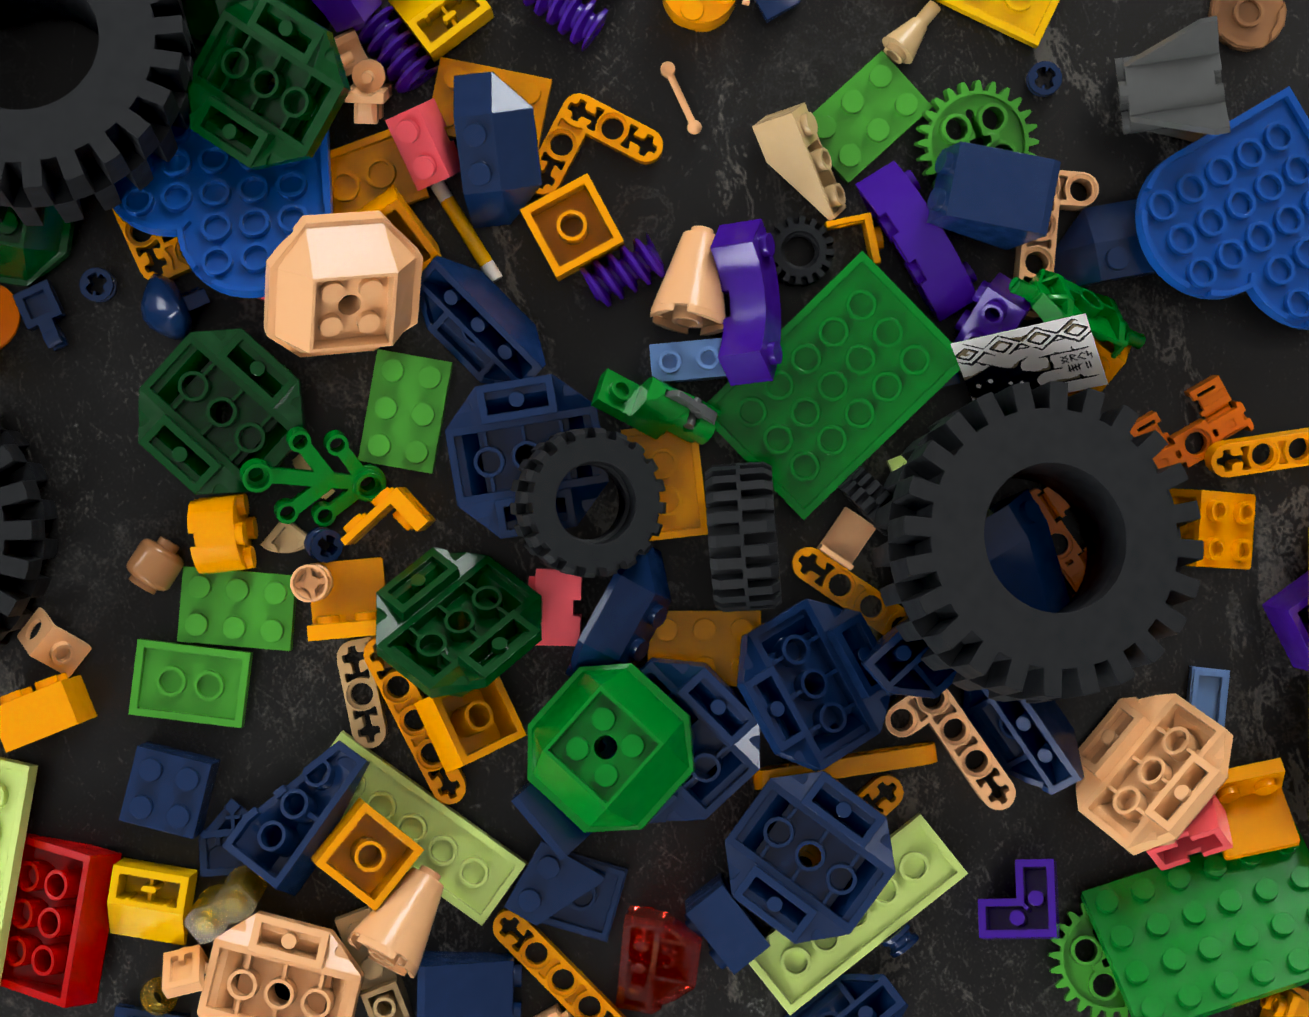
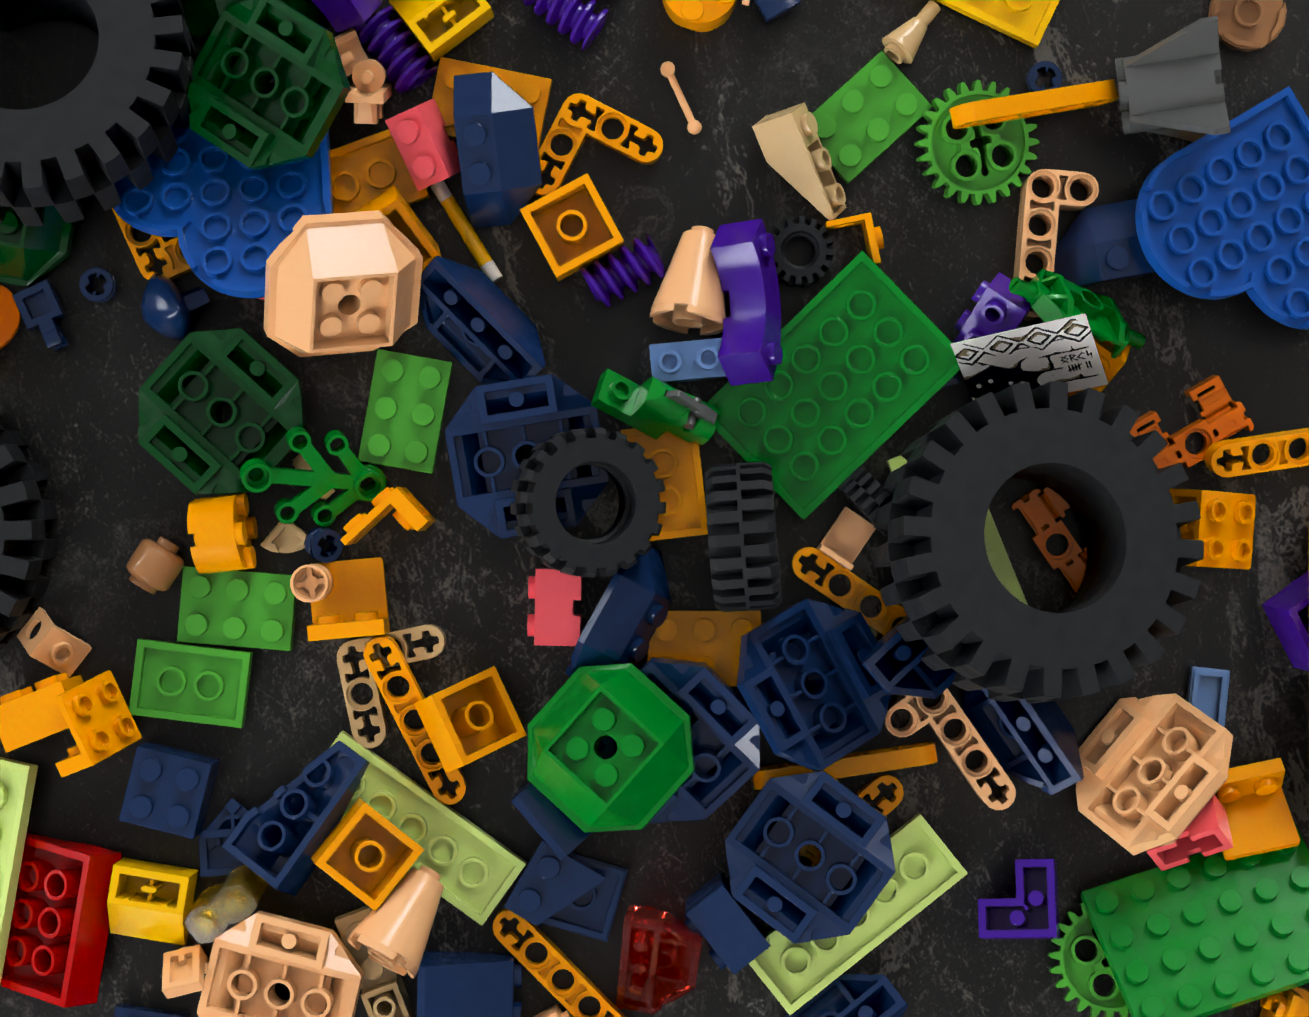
clear yellow plate [140,977,178,1016] -> none
dark green piece [376,547,542,698] -> none
dark purple brick [855,161,977,321] -> none
dark blue bush [881,922,919,958] -> none
dark blue slope [927,141,1061,250] -> none
dark blue wedge [984,489,1070,613] -> none
none -> light orange bracket [55,670,142,777]
none -> light orange beam [949,79,1119,129]

